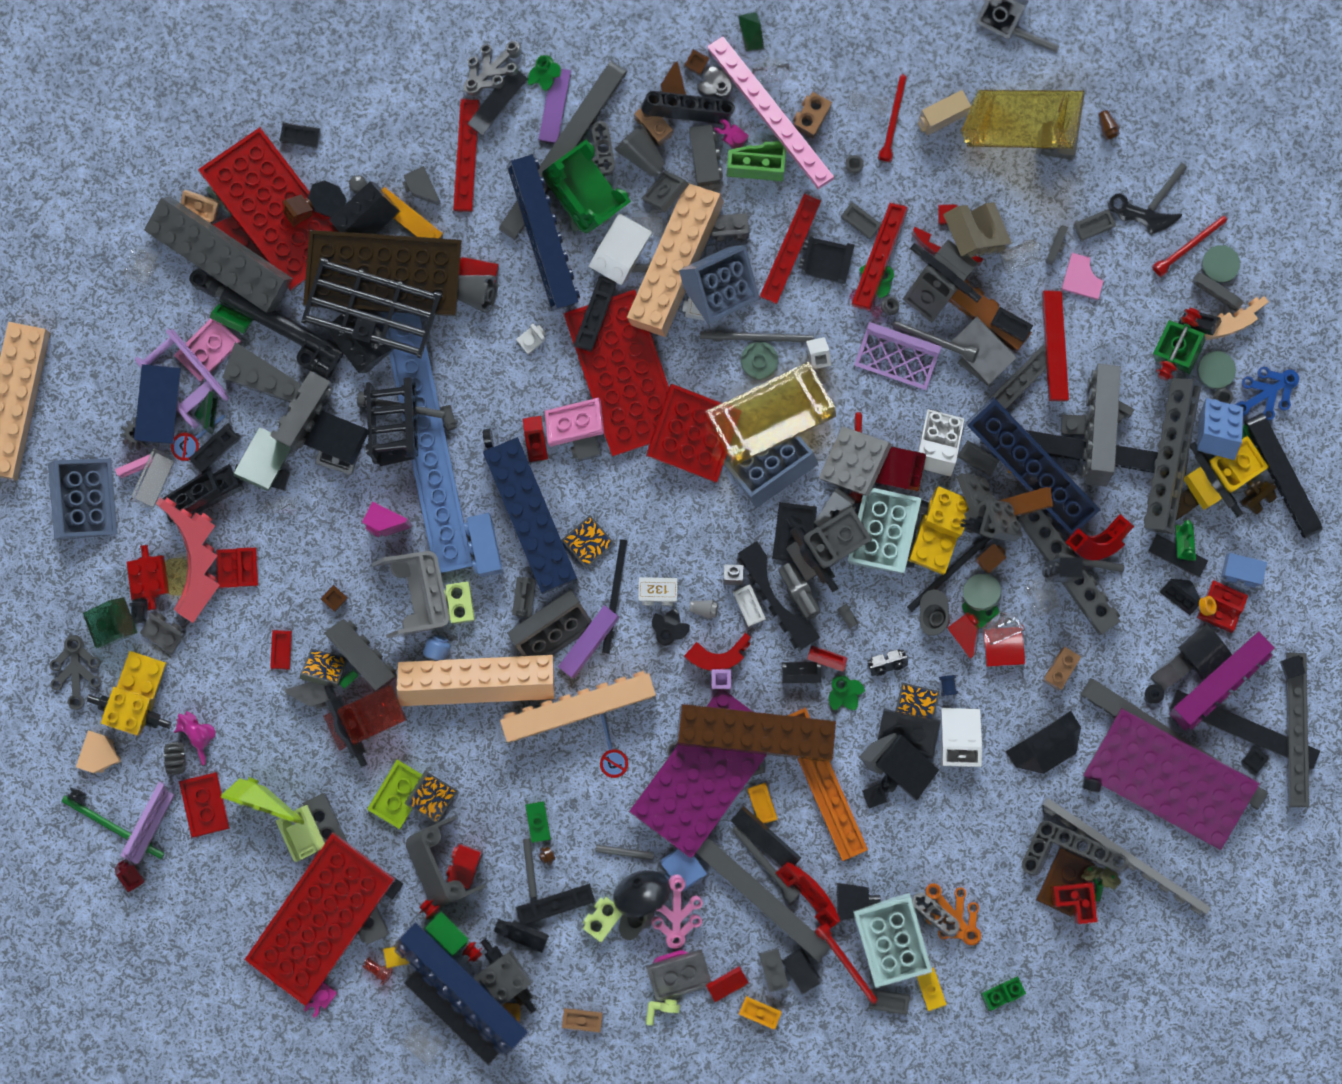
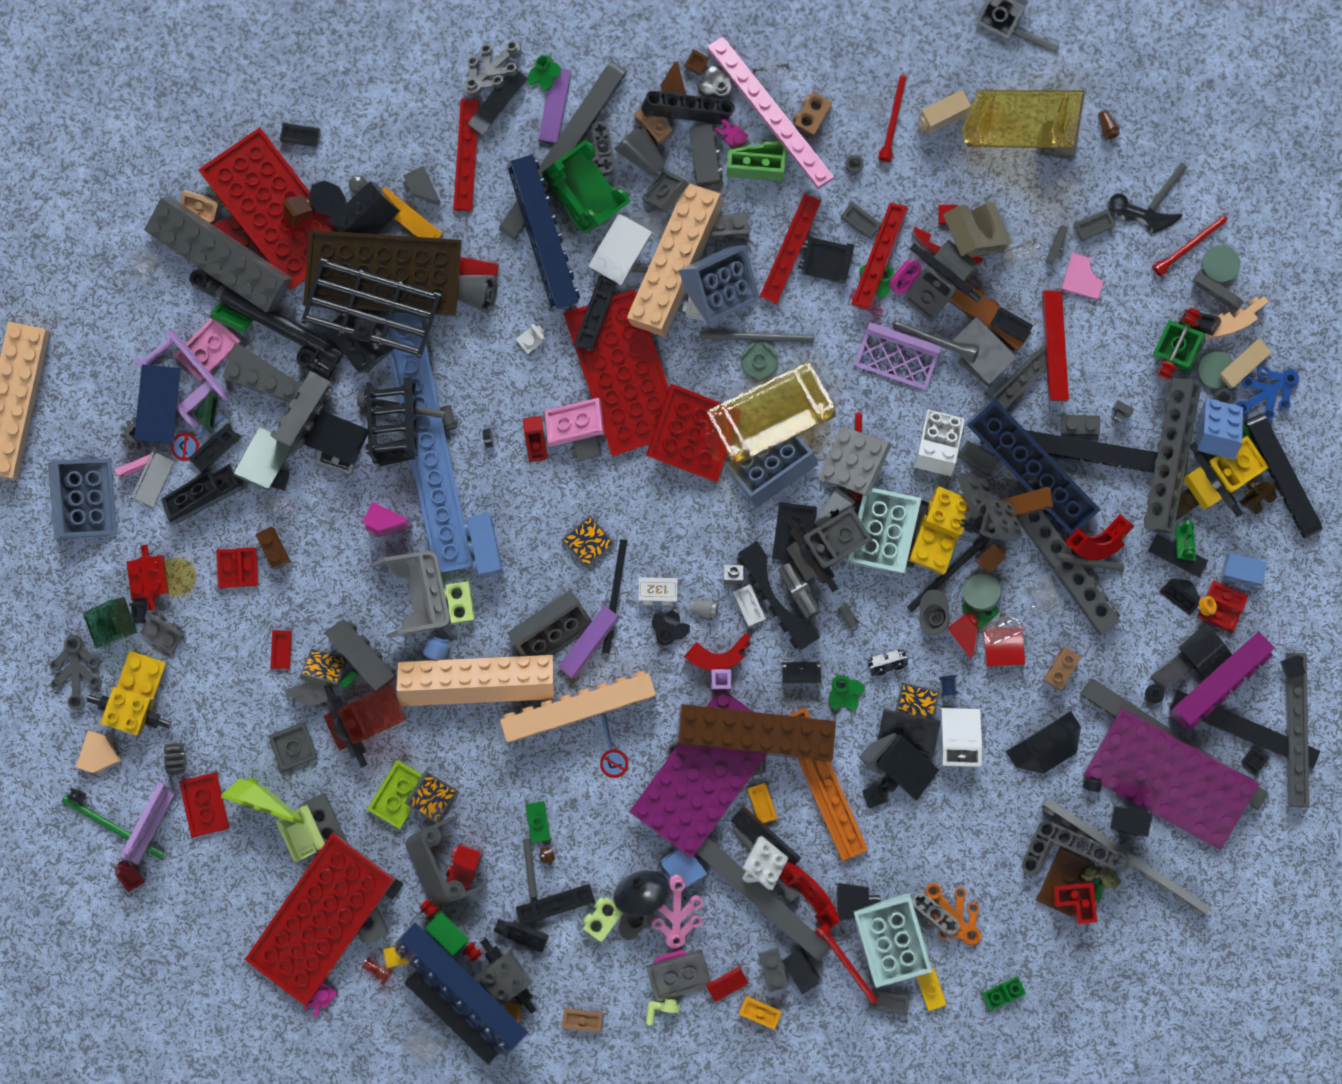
coral arch [155,498,219,623] -> none
dark pink animal [174,711,216,765] -> none
reddish brown plate [321,585,348,612] -> none
dark blue brick [483,437,578,595] -> none
dark grey hinge [512,577,536,617] -> none
dark grey bar [595,844,654,860] -> none
dark green slope [738,12,764,52] -> none
white brick [806,337,831,369] -> none
red tile [807,645,847,672] -> none
dark red brick [875,447,926,491] -> none
dark grey plate [881,297,899,315] -> none
black brick [1042,557,1083,583] -> none
brick [1081,363,1121,487] -> none
none -> reddish brown brick [255,527,291,570]
none -> dark grey tile [268,722,318,772]
none -> white bracket [742,836,788,890]
none -> dark pink plate [889,259,922,294]
none -> black wedge [1110,805,1153,837]
none -> tan tile [1218,338,1272,389]

